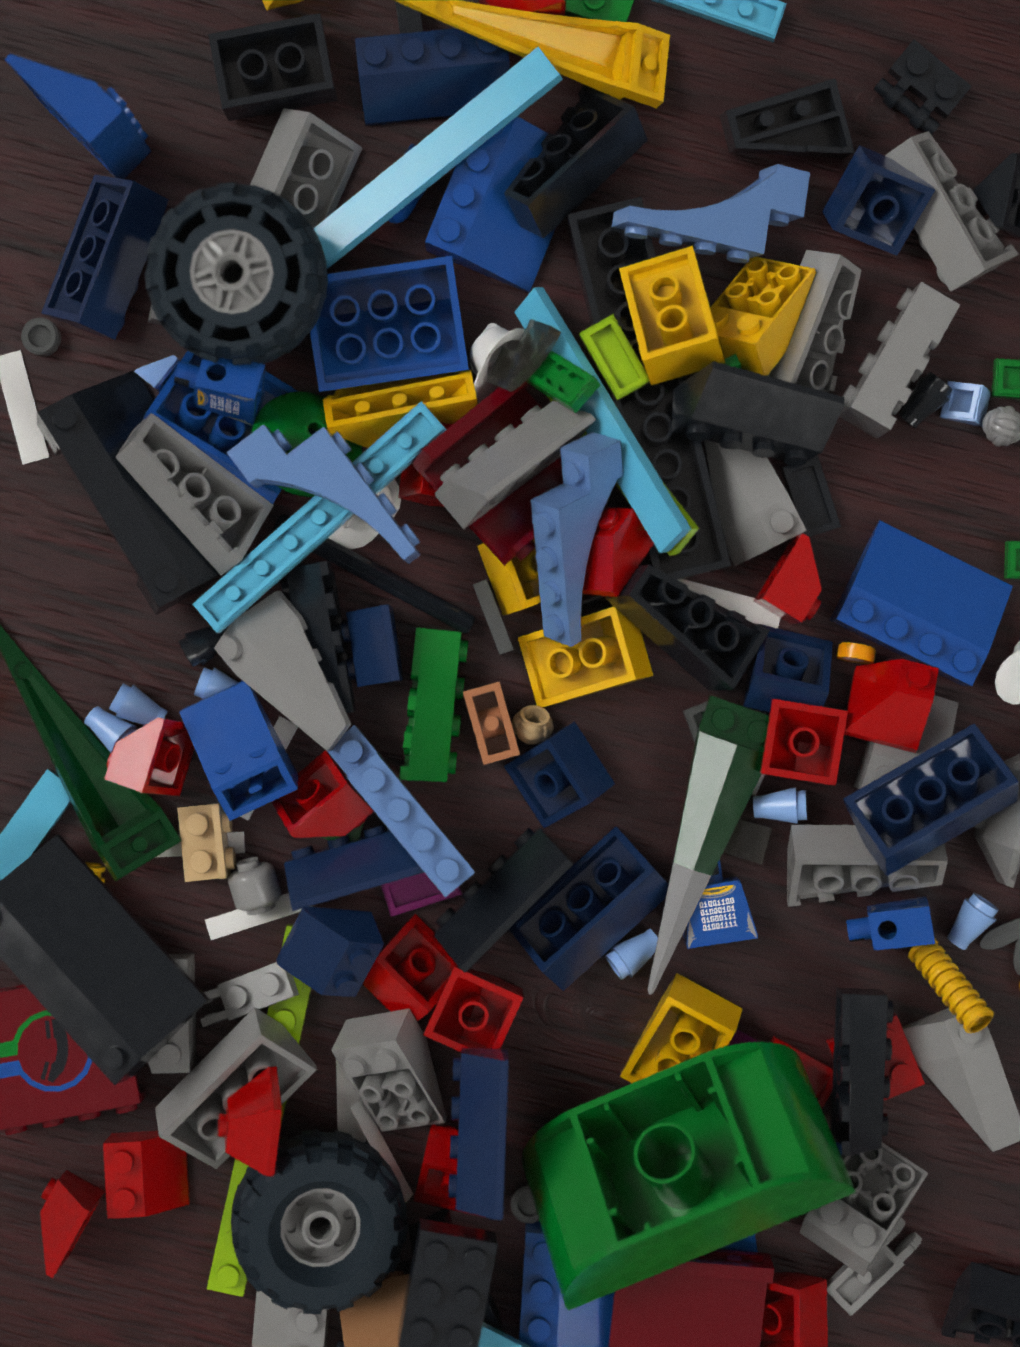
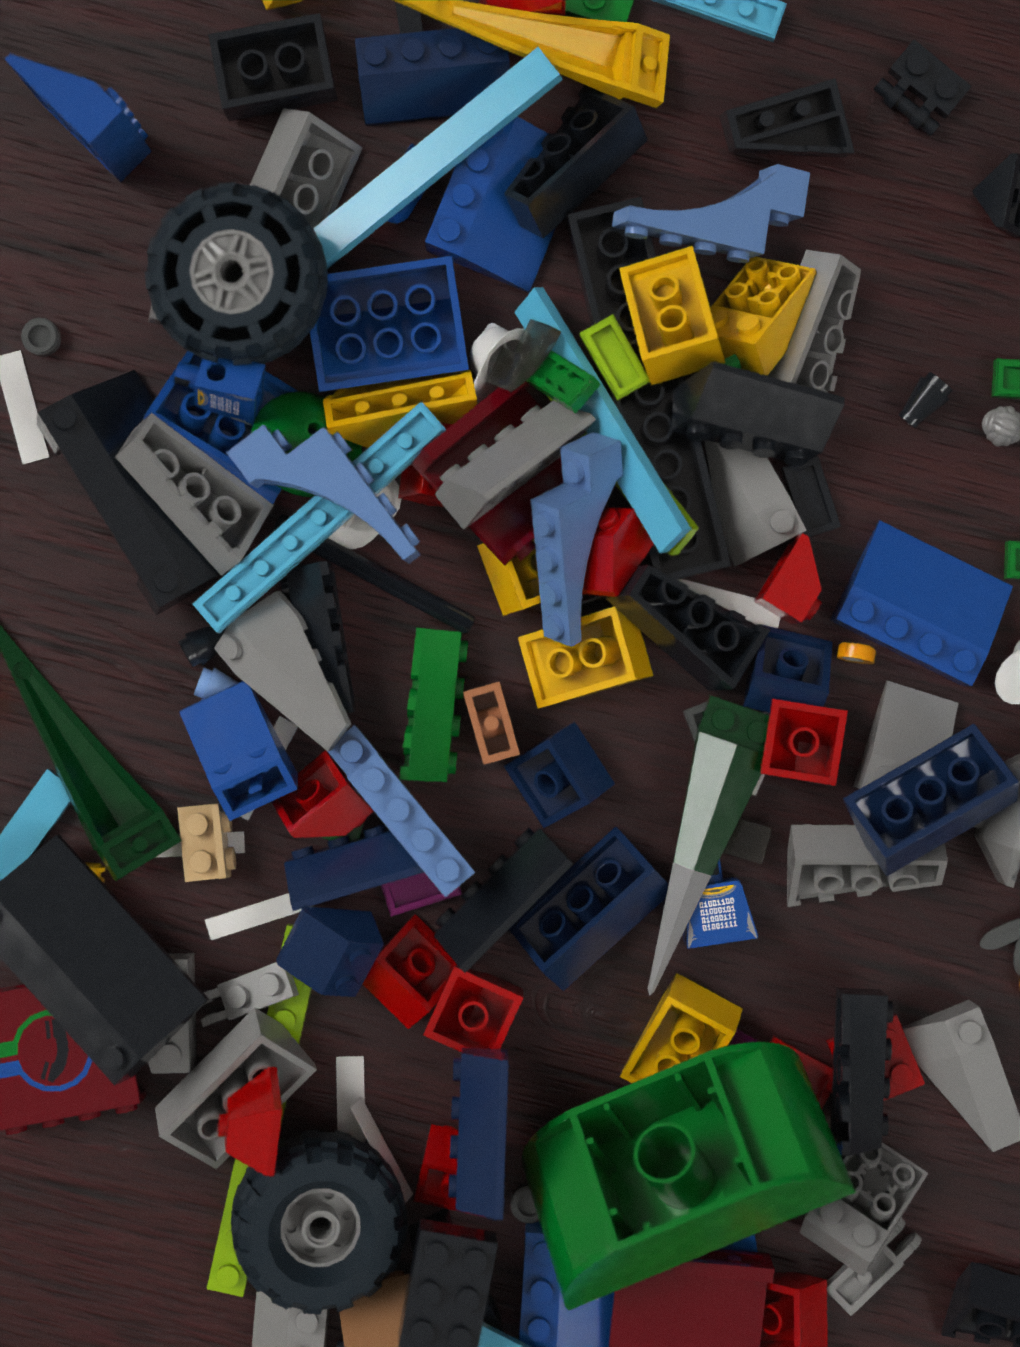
red slope [40,1170,105,1278] -> none
dark blue slope [41,175,169,340] -> none
light blue cone [84,706,137,753] -> none
red slope [103,1130,190,1219] -> none
slope [104,717,195,796] -> none
light blue cone [109,683,168,725] -> none
light blue slope [134,355,180,392] -> none
light grey head [228,857,281,915] -> none
light grey slope [331,1009,447,1132] -> none
dark blue slope [341,604,404,687] -> none
dark grey tile [473,579,514,655] -> none
tan piece [512,705,554,745] -> none
light blue cone [605,928,658,980] -> none
light blue cone [753,787,807,824] -> none
dark blue slope [822,145,935,256] -> none
light grey wedge [839,282,960,439] -> none
red slope [844,659,939,753] -> none
blue torso [846,896,935,950] -> none
light grey wedge [885,131,1019,292] -> none
yellow piece [908,937,994,1033] -> none
light blue slope [940,381,991,427] -> none
light blue cone [947,893,999,950] -> none

